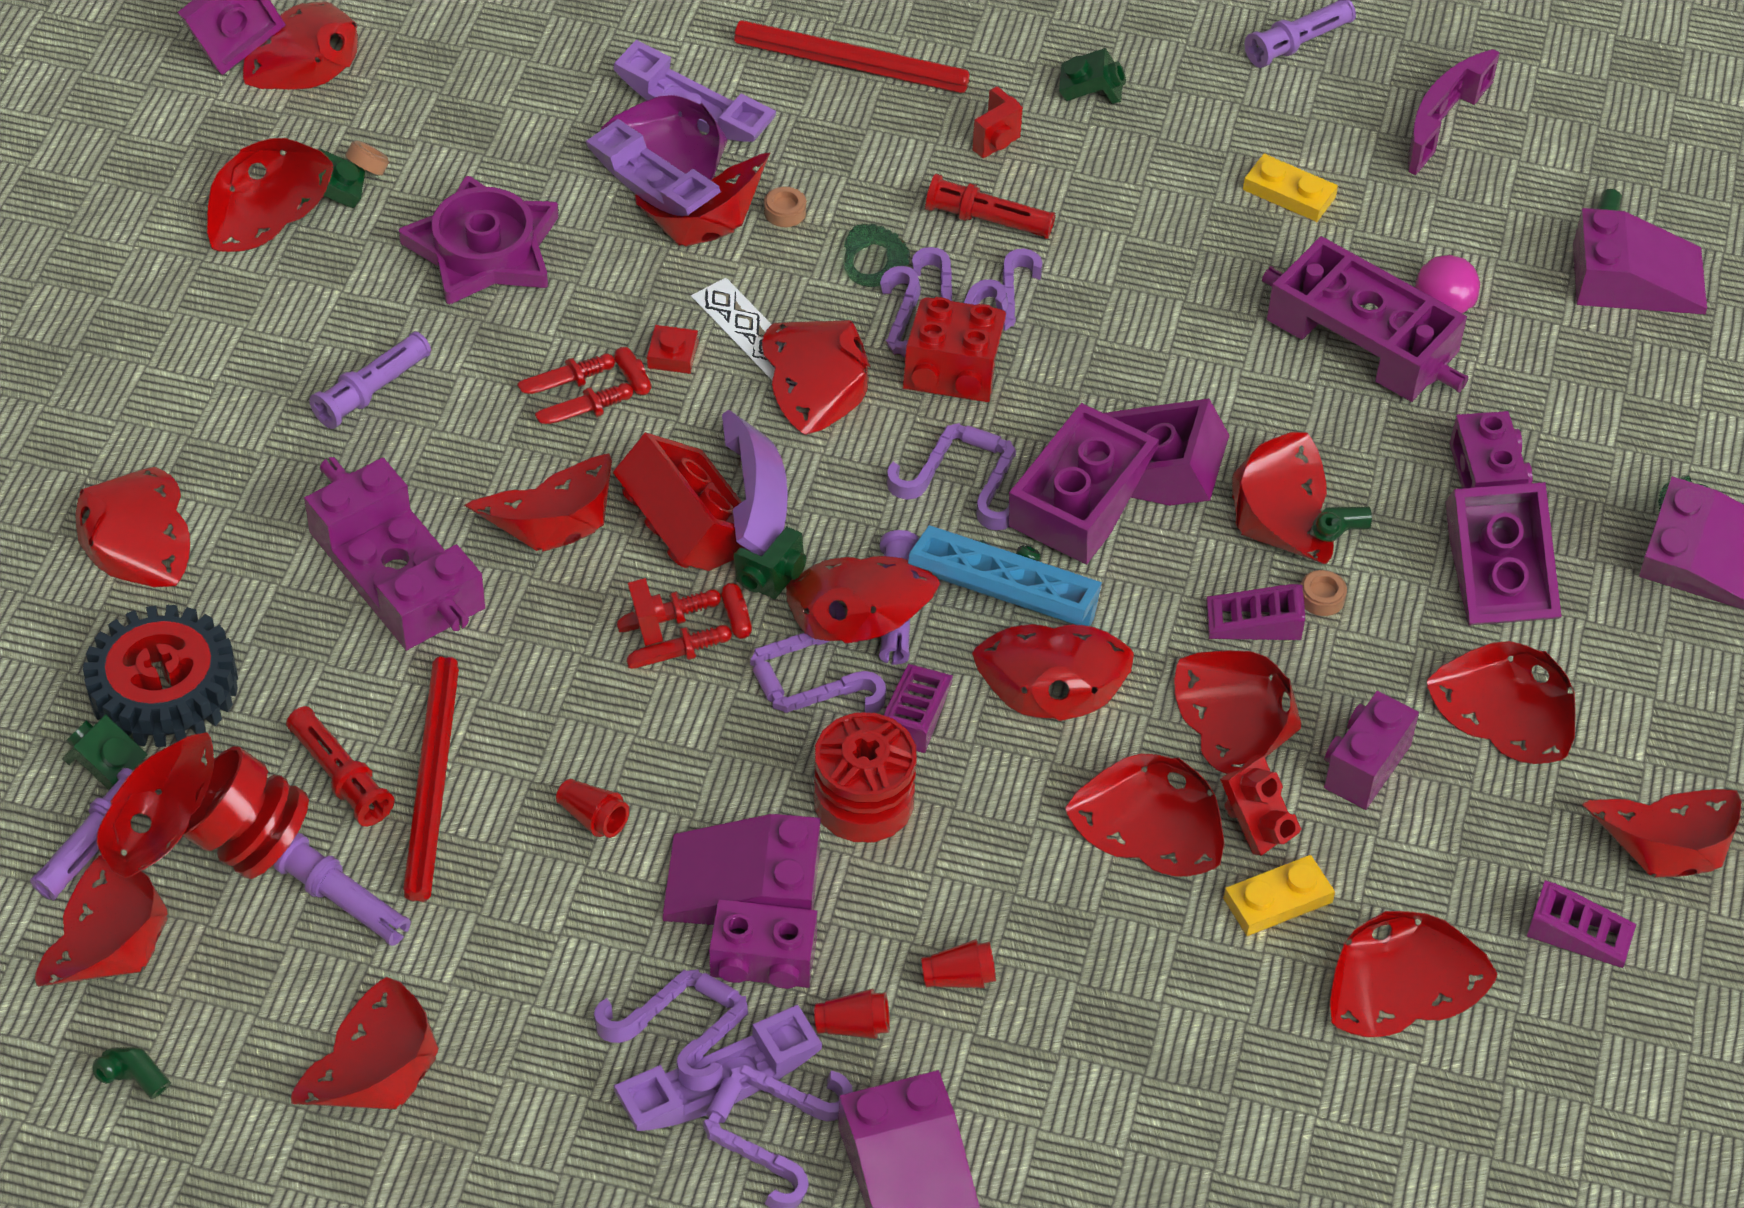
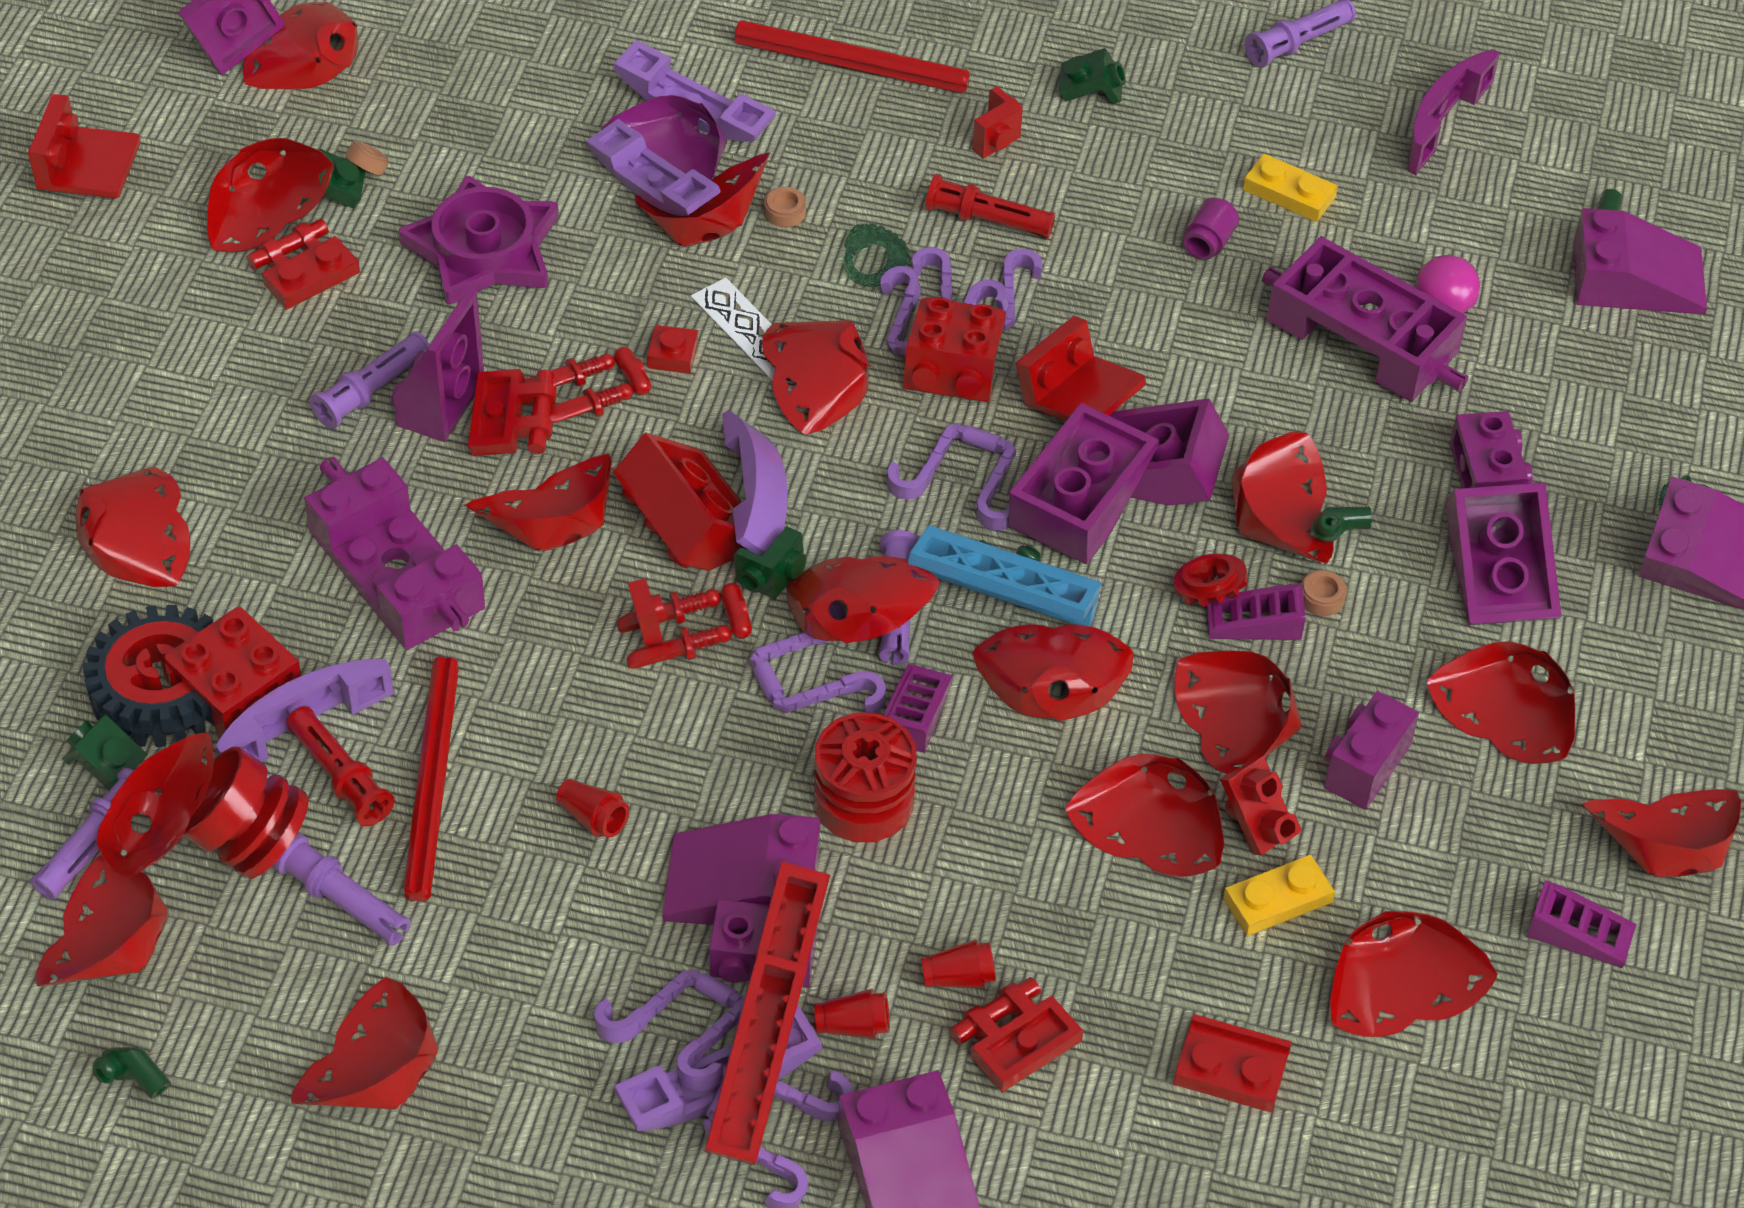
none -> red bracket [28,94,141,198]
none -> red bracket [165,607,301,738]
none -> medium lavender slope [216,659,394,762]
none -> red plate [246,218,360,310]
none -> magenta slope [391,288,484,442]
none -> red plate [468,369,557,456]
none -> red slope [704,861,830,1166]
none -> red plate [949,977,1083,1093]
none -> red bracket [1015,316,1146,421]
none -> red plate [1173,1014,1292,1113]
none -> red gear [1174,554,1248,607]
none -> magenta brick [1183,198,1240,260]

